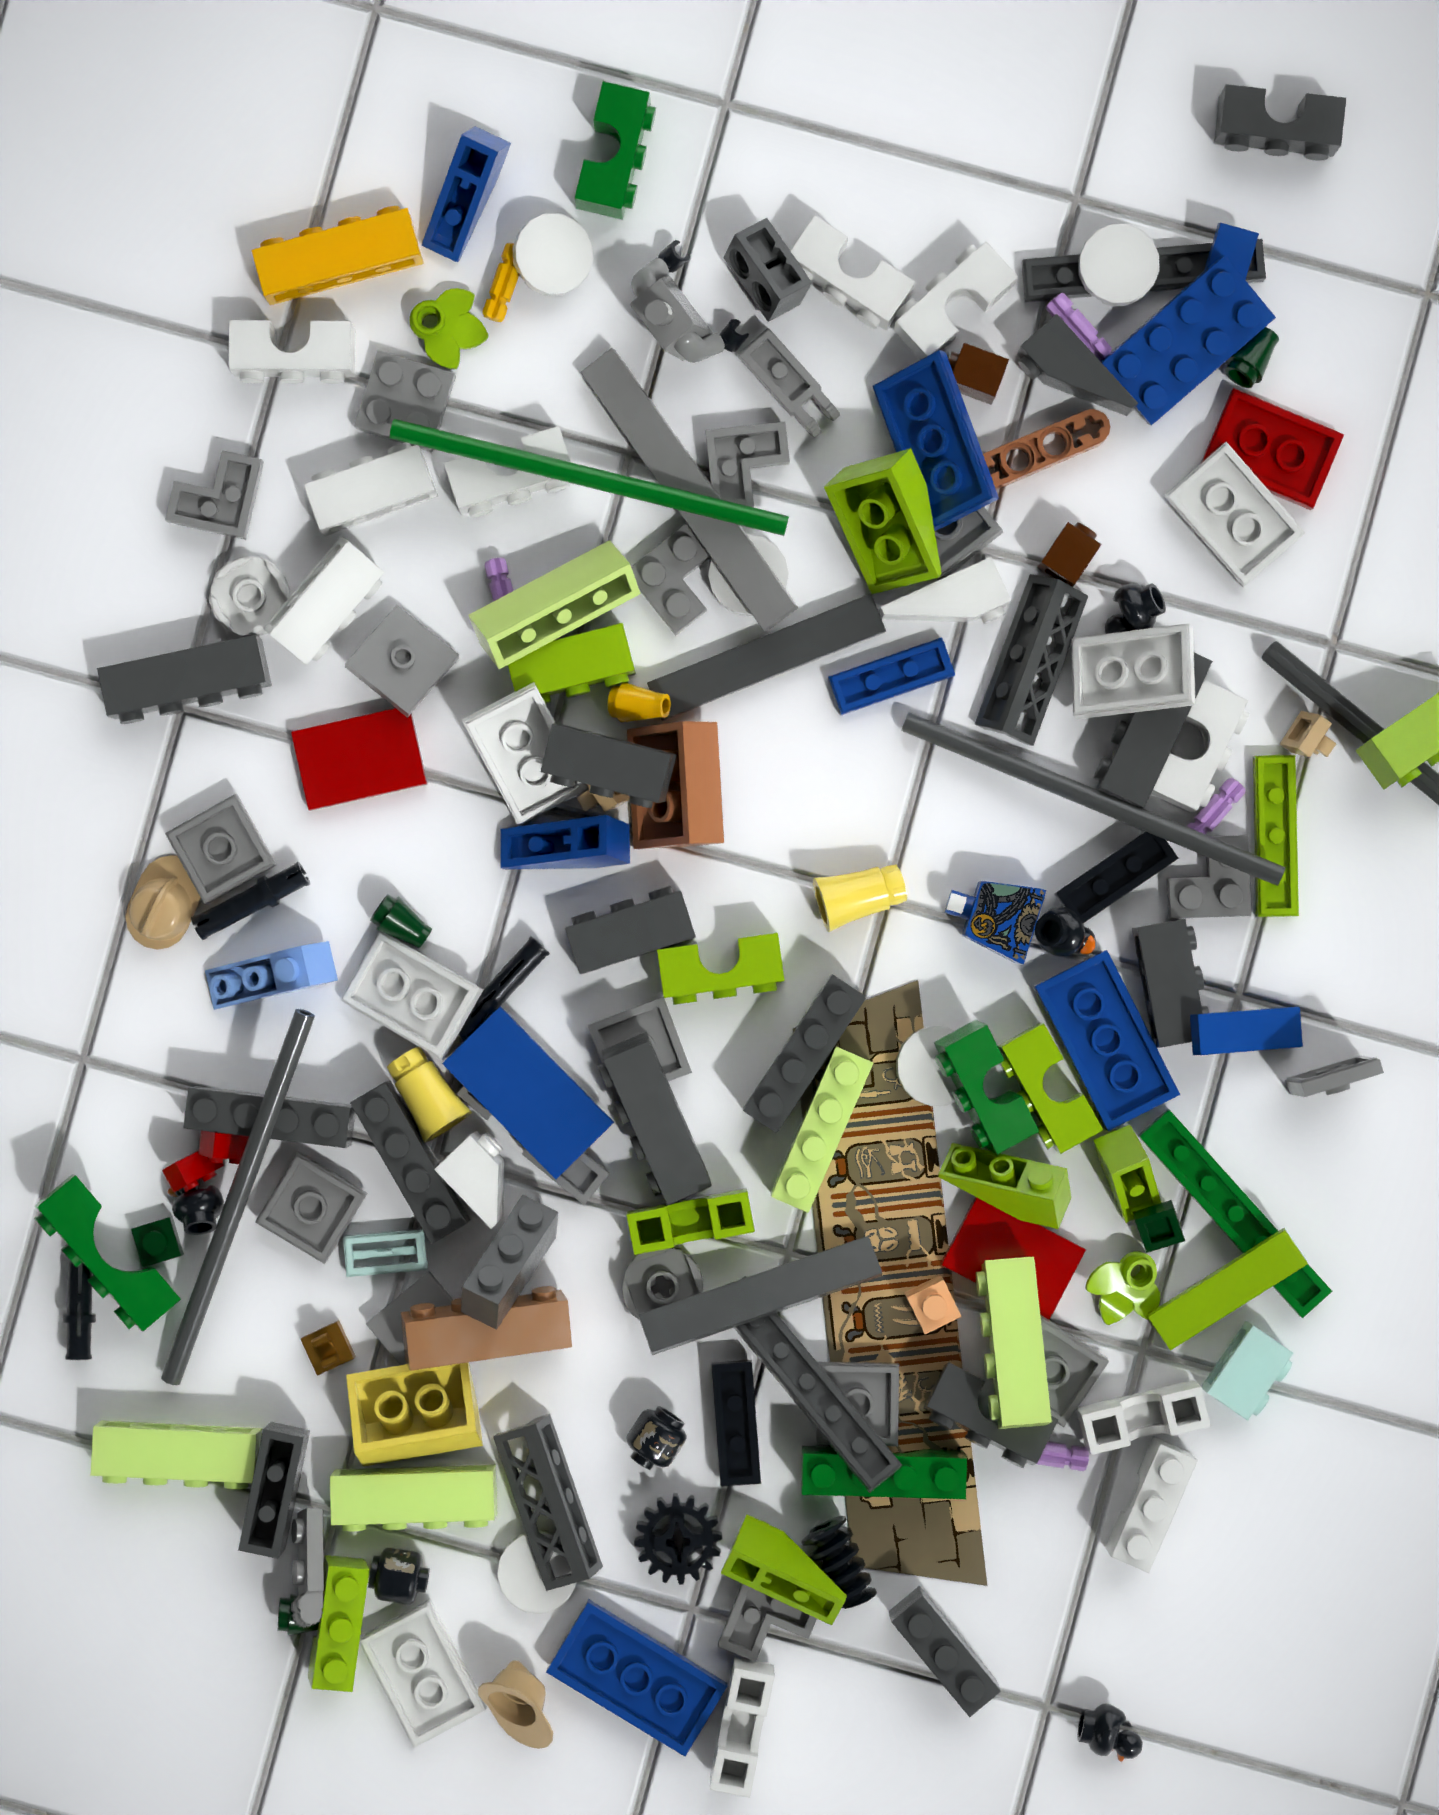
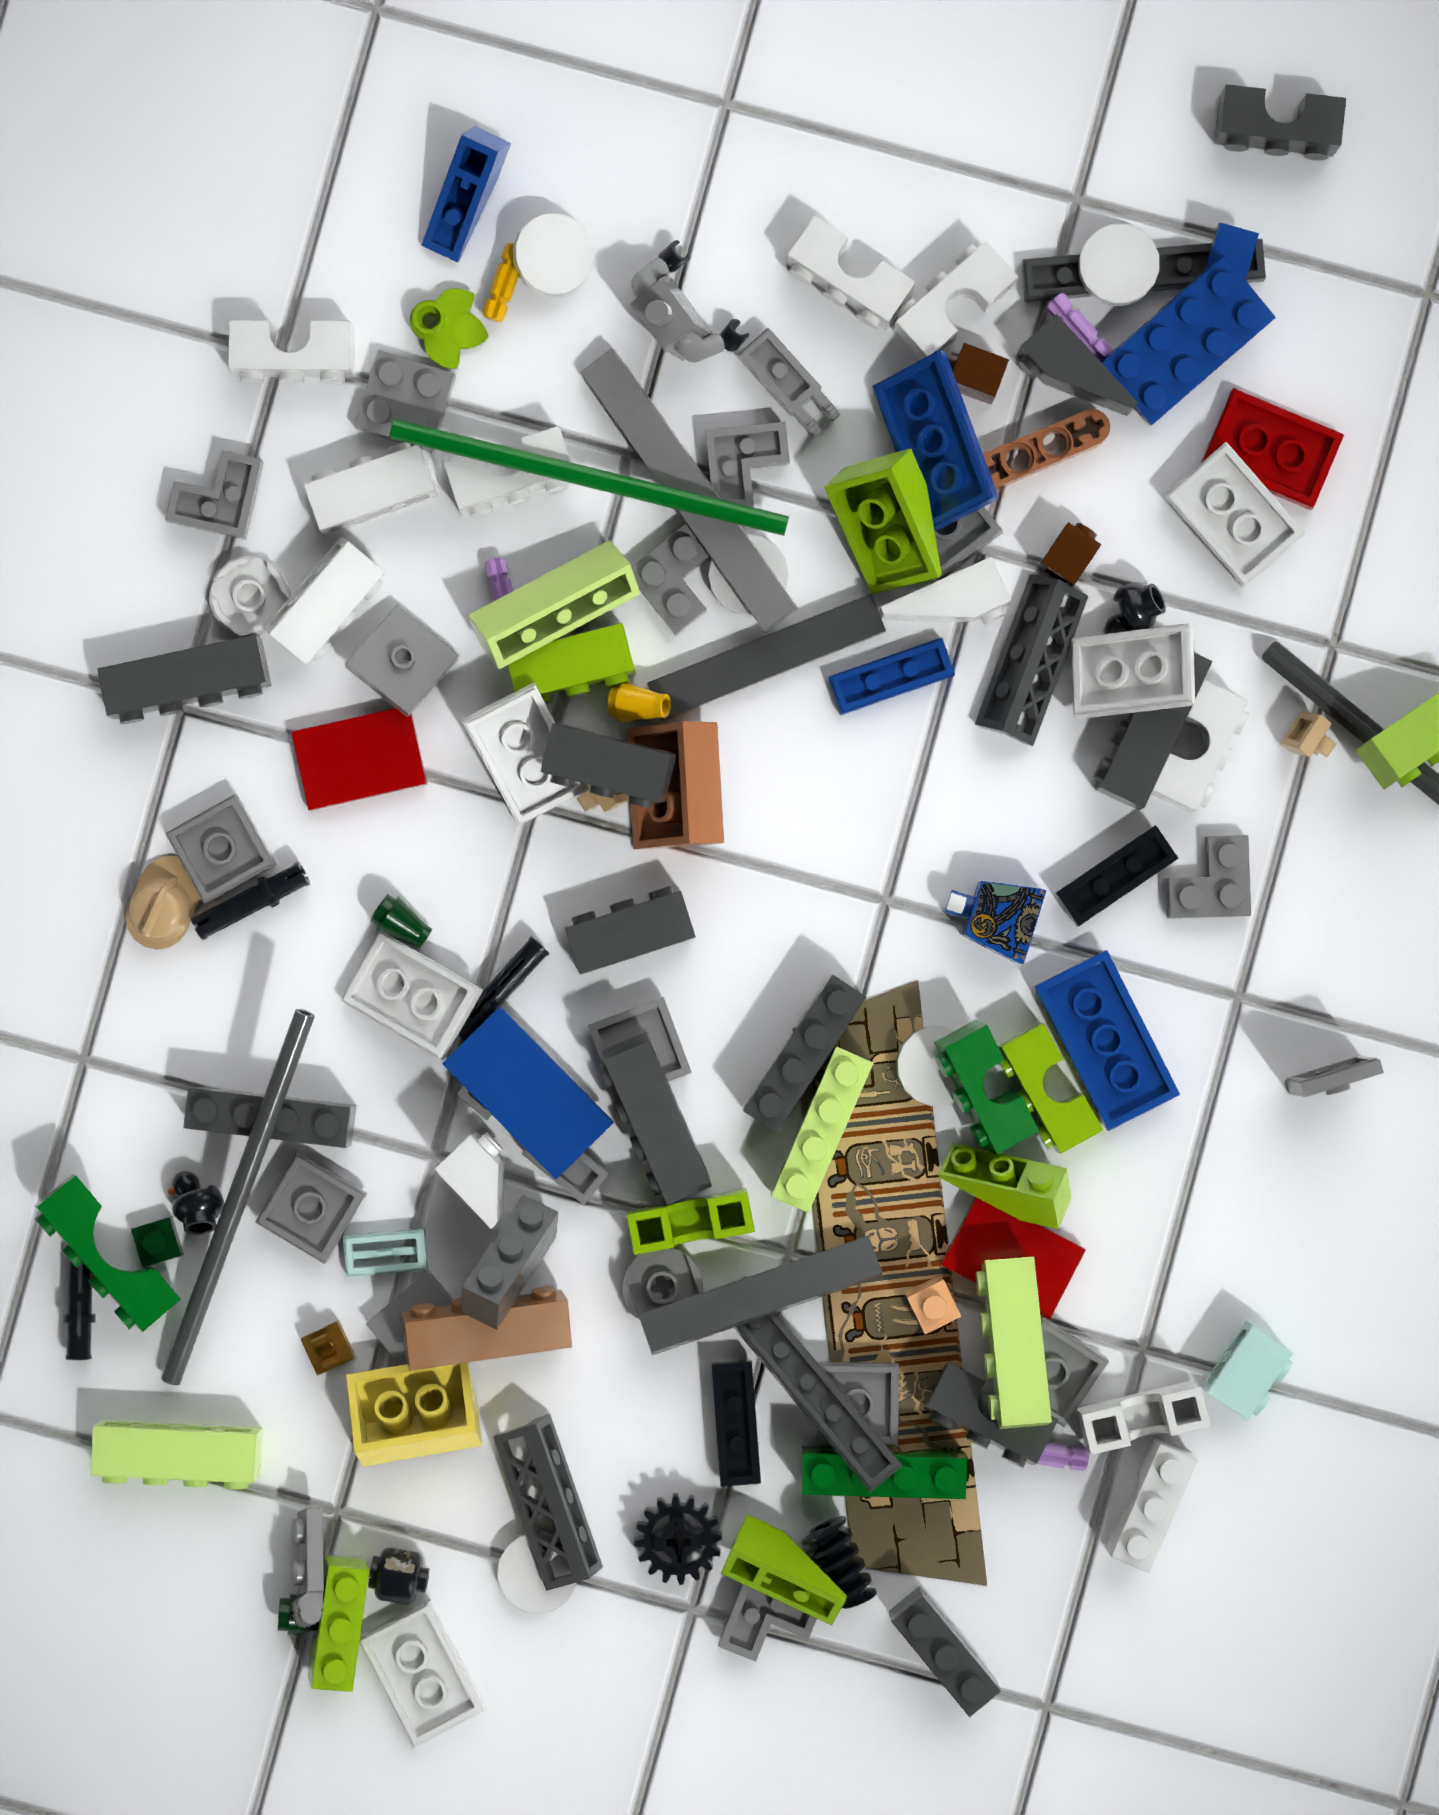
red piece [162,1151,224,1192] -> none
red piece [198,1130,249,1164] -> none
light blue slope [205,941,338,1010] -> none
dark grey brick [238,1422,310,1559] -> none
yellow brick [251,206,424,305] -> none
yellowish green brick [330,1464,498,1532] -> none
dark grey brick [350,1080,471,1244] -> none
light yellow plant [387,1047,472,1143] -> none
tan piece [478,1660,553,1749] -> none
blue slope [501,815,630,870] -> none
blue plate [546,1599,727,1757] -> none
green arch [574,81,656,220] -> none
black head [626,1406,687,1470] -> none
lime arch [657,933,785,1005] -> none
white arch [710,1657,775,1798] -> none
dark grey brick [723,218,812,322] -> none
light yellow plant [813,864,907,932] -> none
dark grey piece [901,712,1286,886] -> none
black animal [1035,906,1096,957] -> none
black animal [1077,1704,1143,1762] -> none
lime plate [1085,1251,1160,1325] -> none
lime slope [1093,1125,1161,1223] -> none
dark grey brick [1132,919,1209,1048] -> none
dark green plate [1133,1200,1185,1253] -> none
green plate [1138,1109,1333,1318] -> none
lime tile [1148,1227,1308,1351] -> none
lavender axle [1187,778,1246,834] -> none
blue tile [1190,1007,1303,1055] -> none
dark green cone [1225,327,1279,388] -> none
lime tile [1253,755,1299,917] -> none

